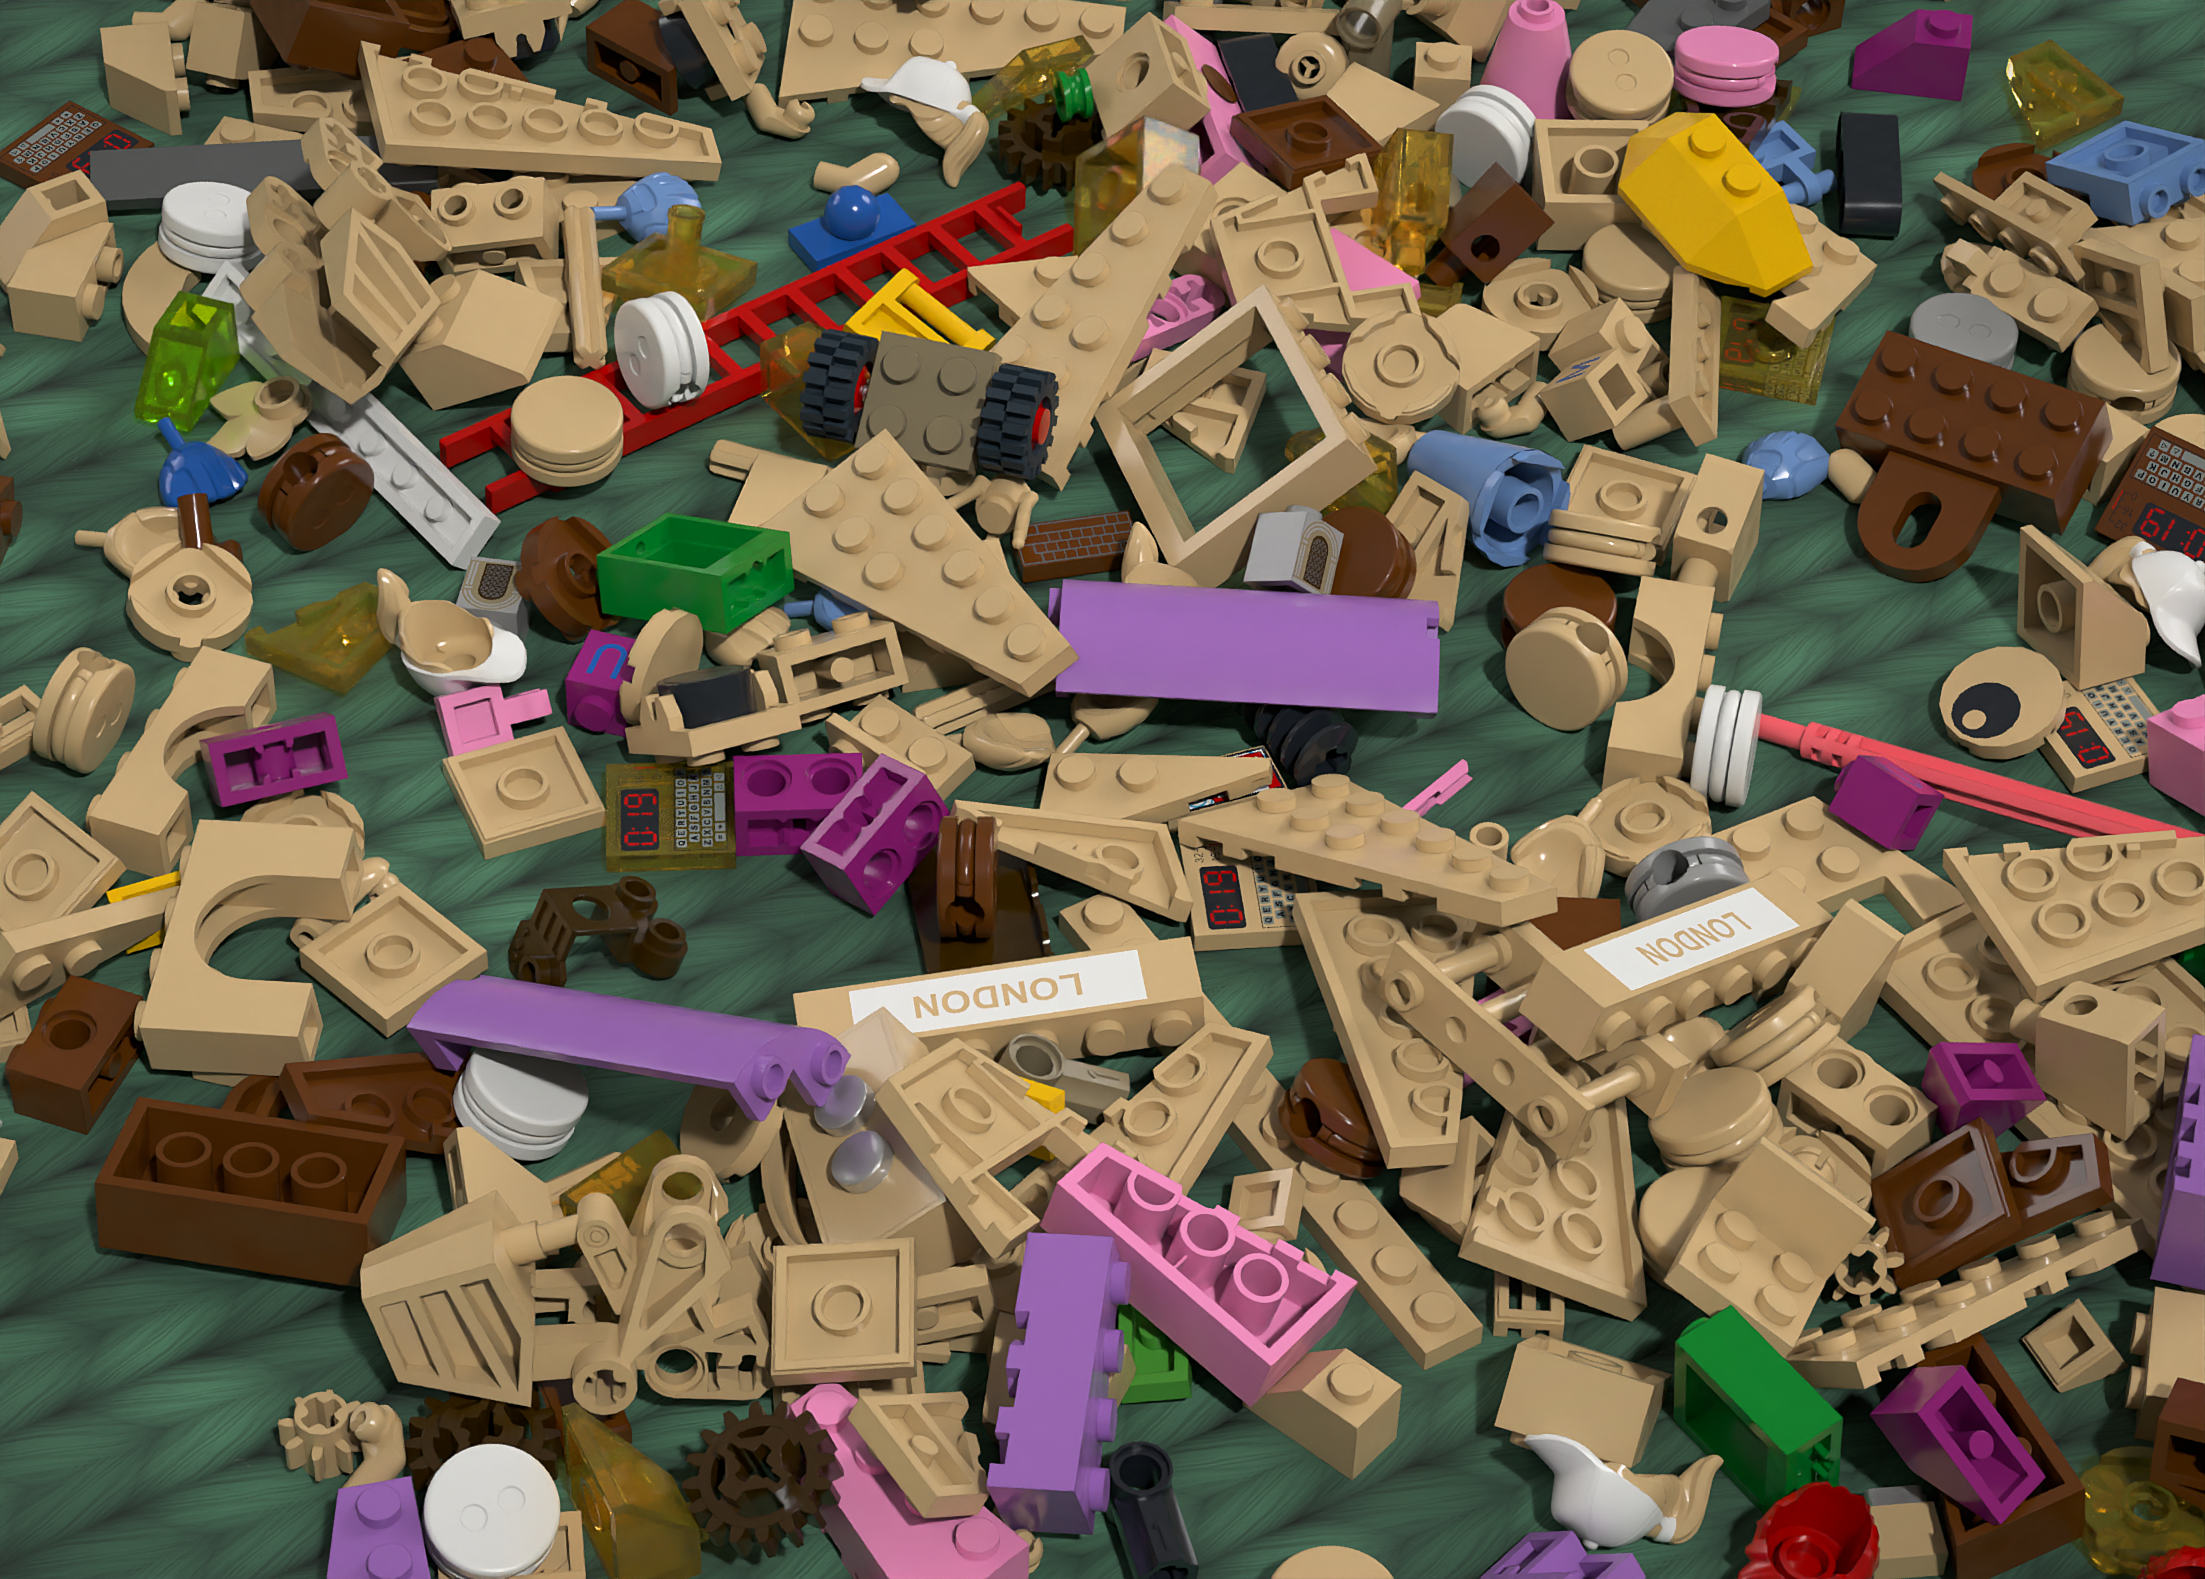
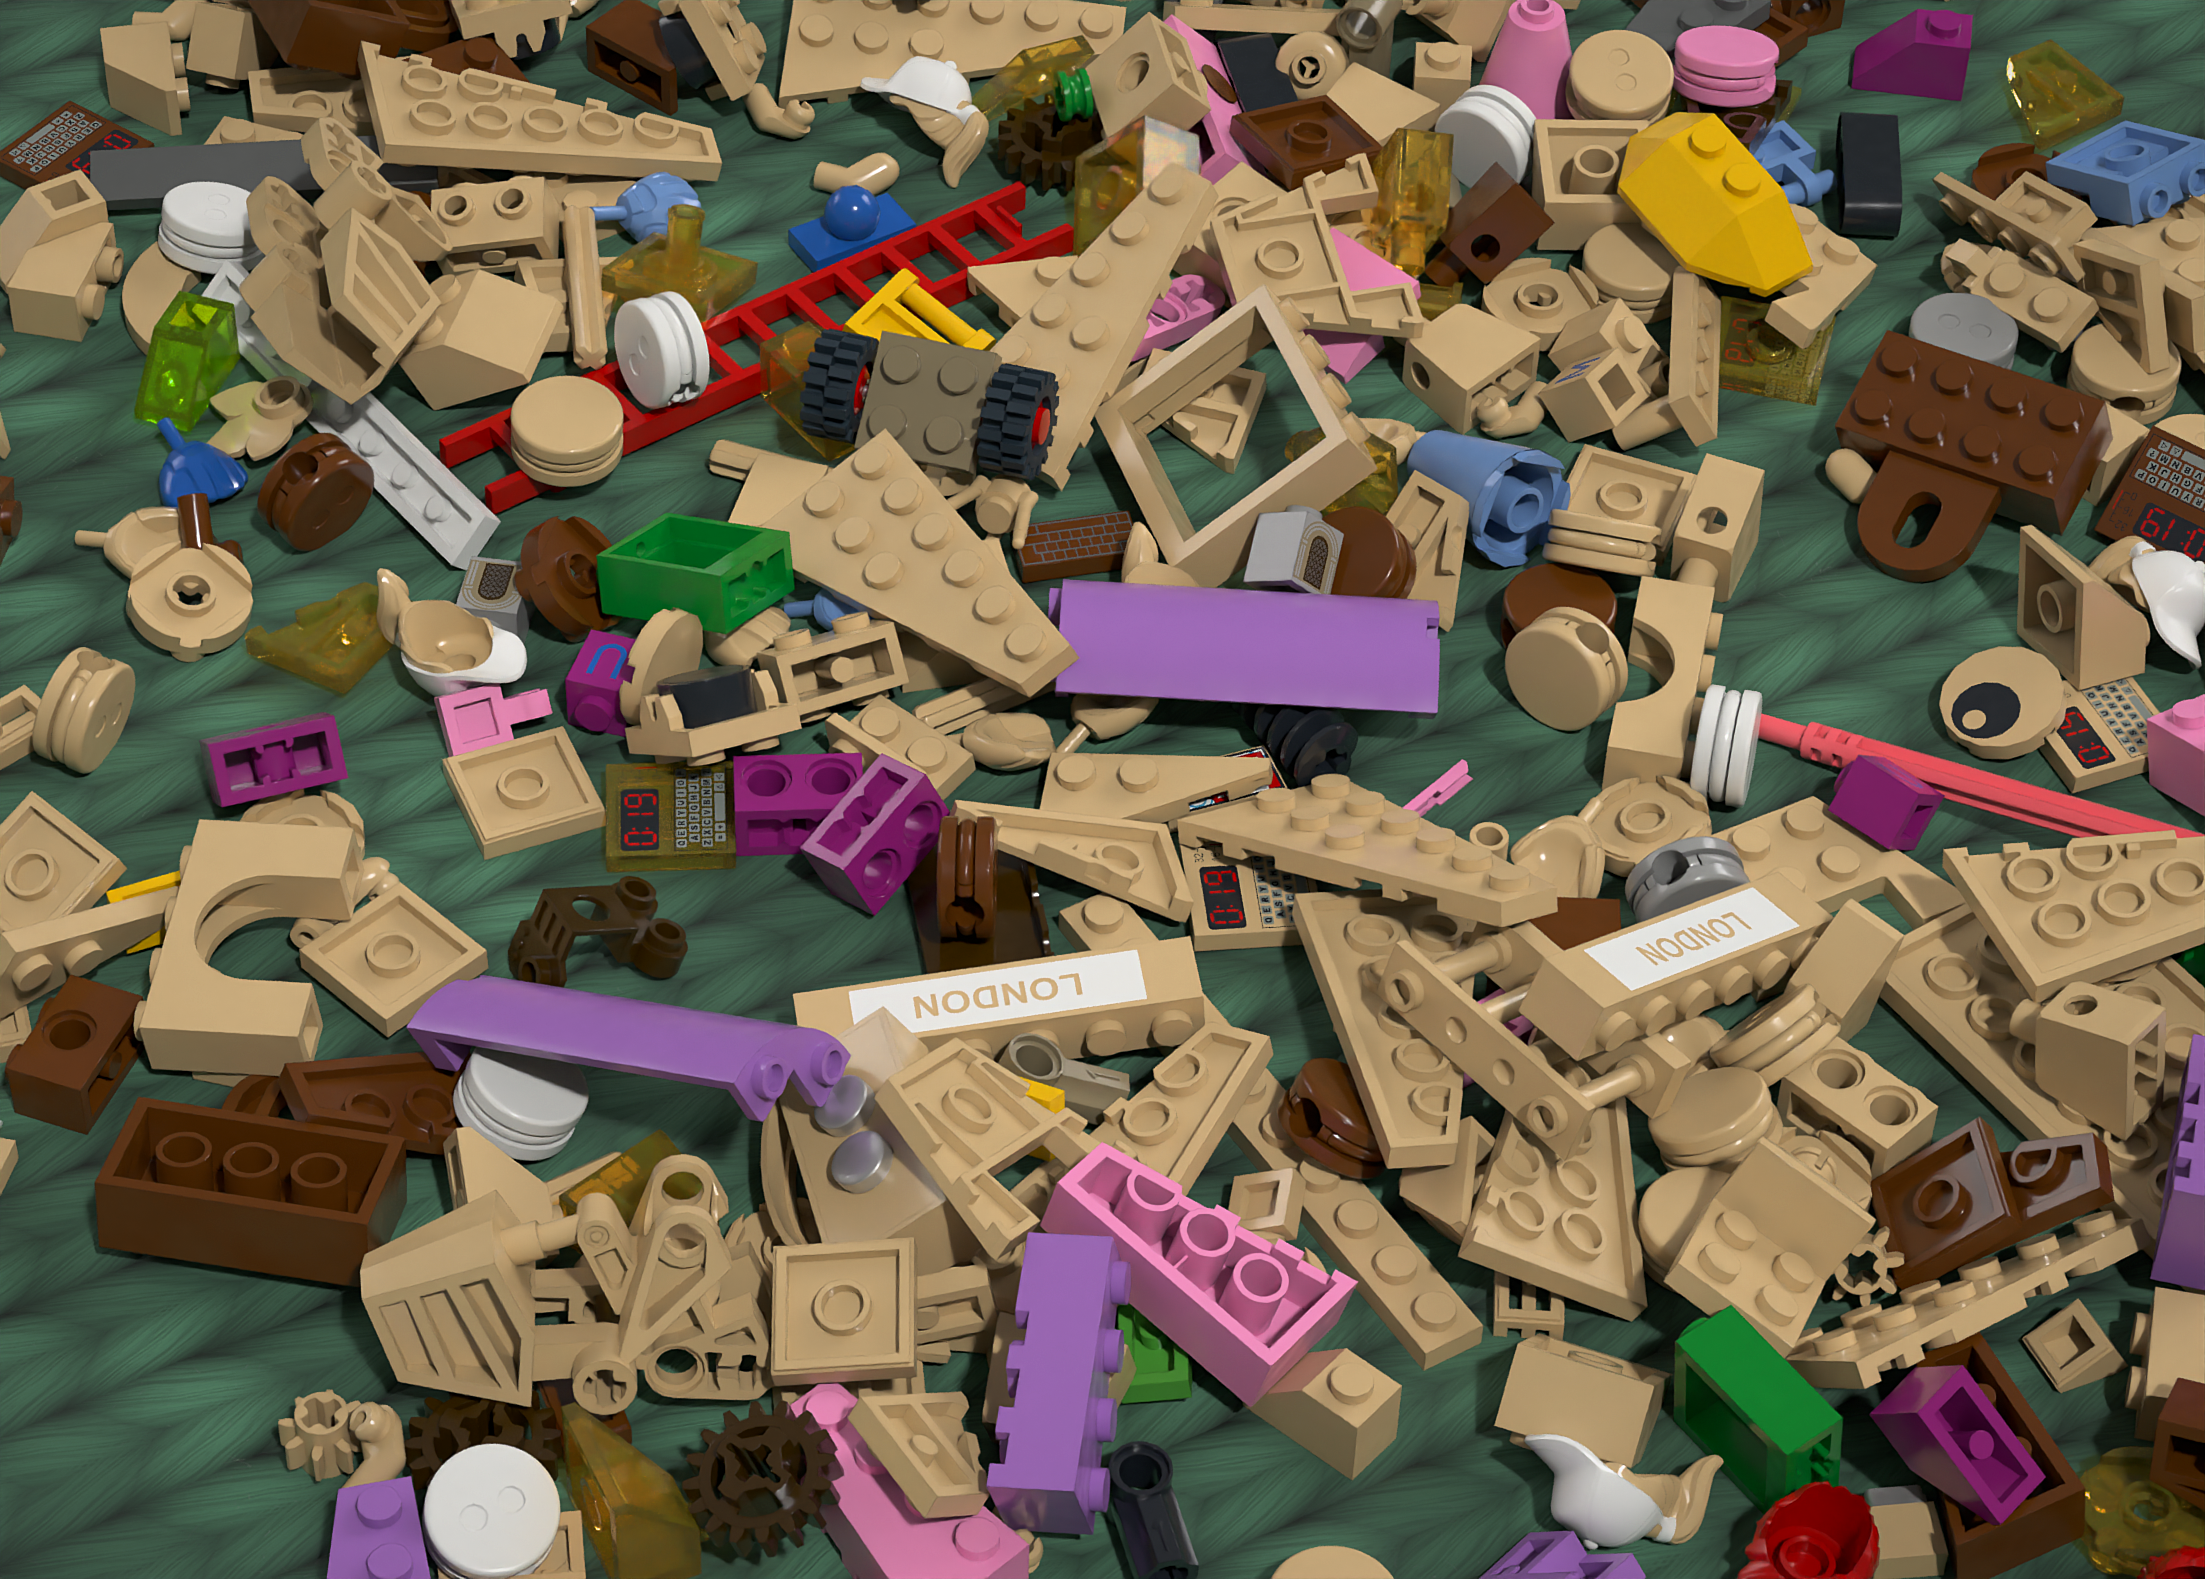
tan arch [86,646,277,877] -> none
tan tile [680,1084,786,1184] -> none
tan tile [1342,309,1460,425] -> none
medium blue piece [1742,431,1830,500] -> none
magenta slope [1921,1042,2047,1138] -> none

